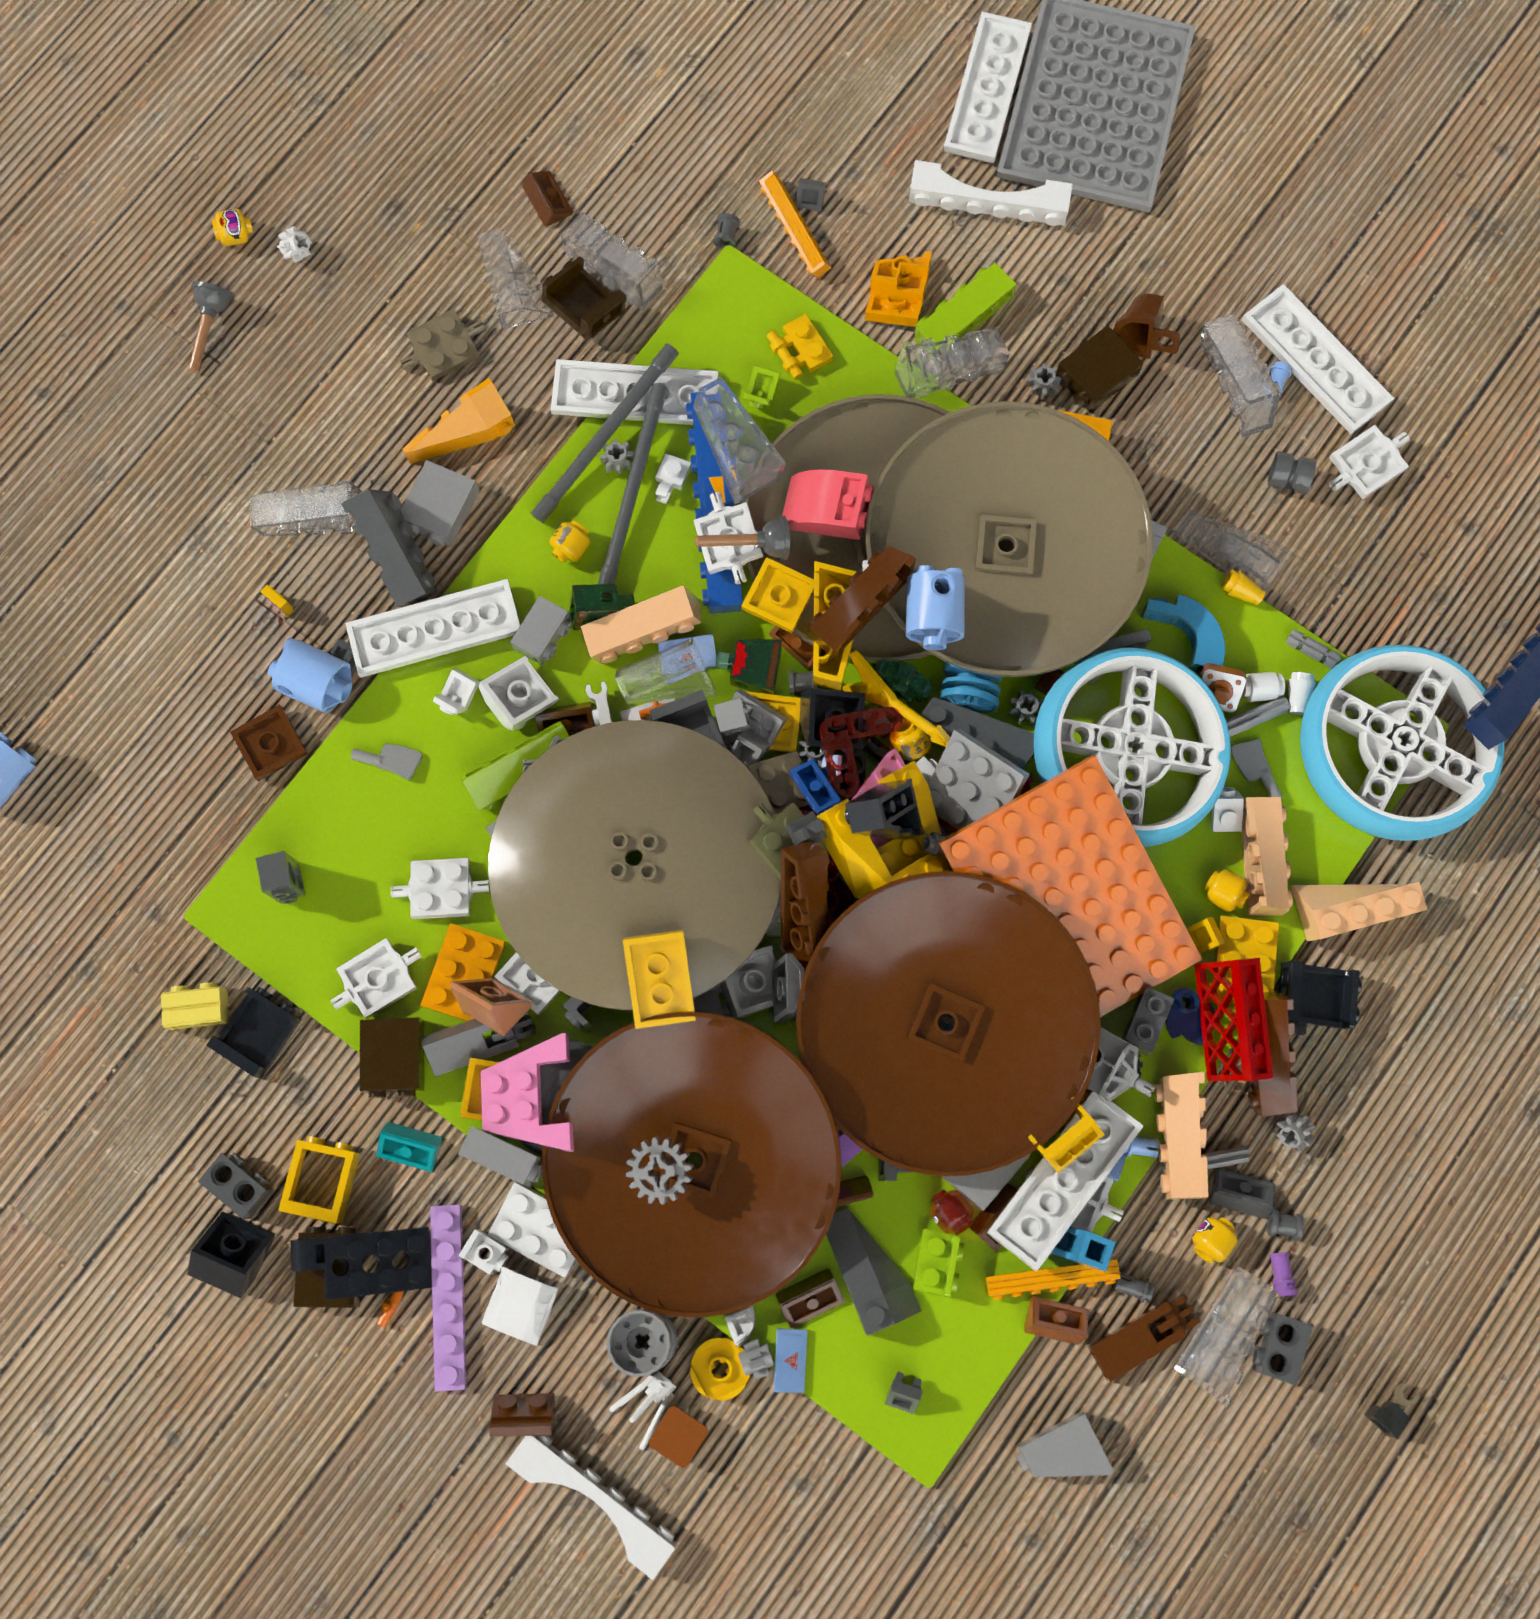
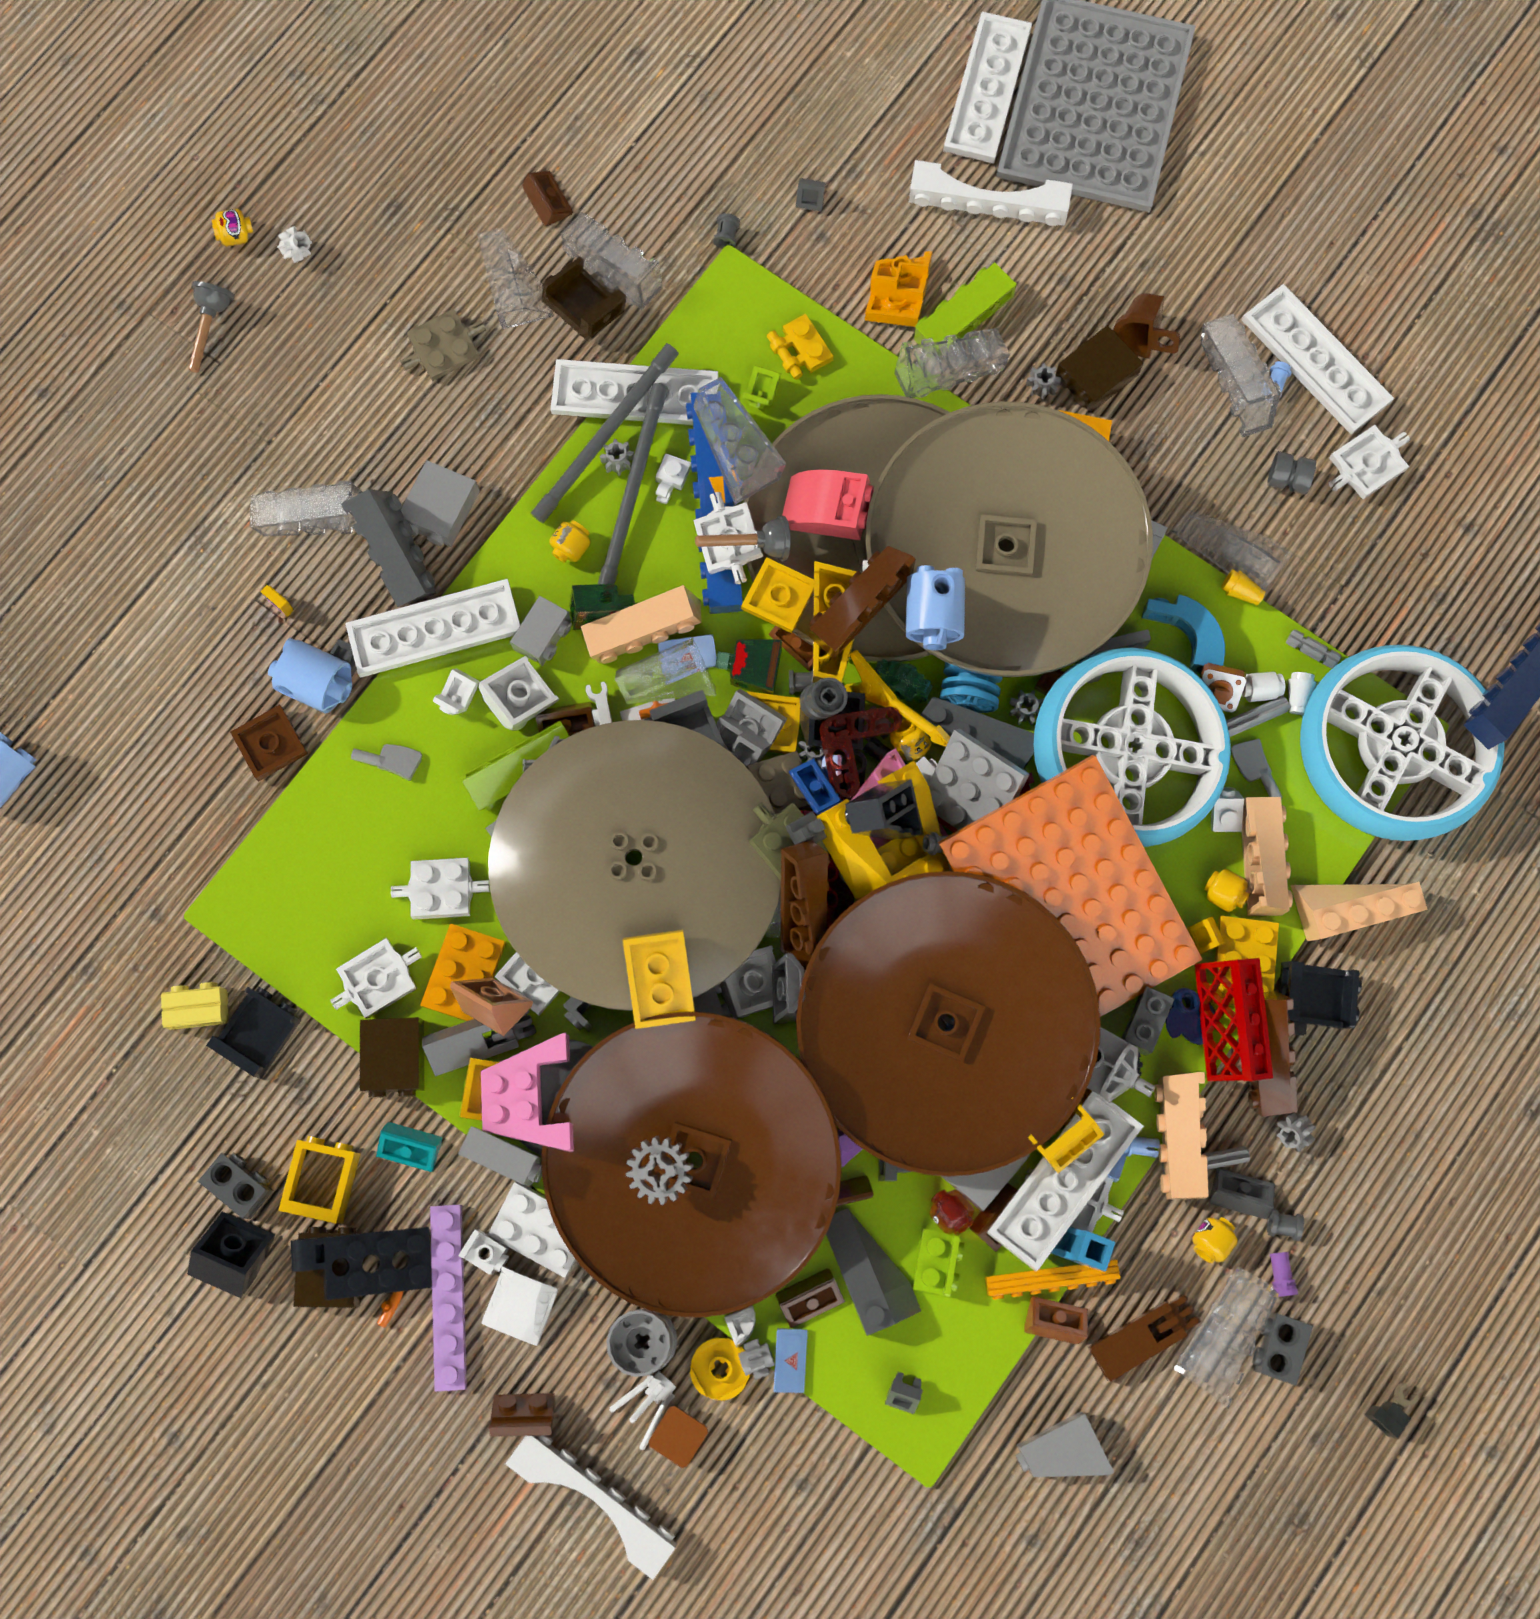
dark grey brick [256,851,305,904] -> none
light orange wedge [403,378,515,464] -> none
light grey piece [714,698,752,736] -> none
light orange piece [759,171,831,277] -> none
dark grey pin [1114,1272,1155,1303] -> none
none -> dark grey wheel [800,677,848,720]

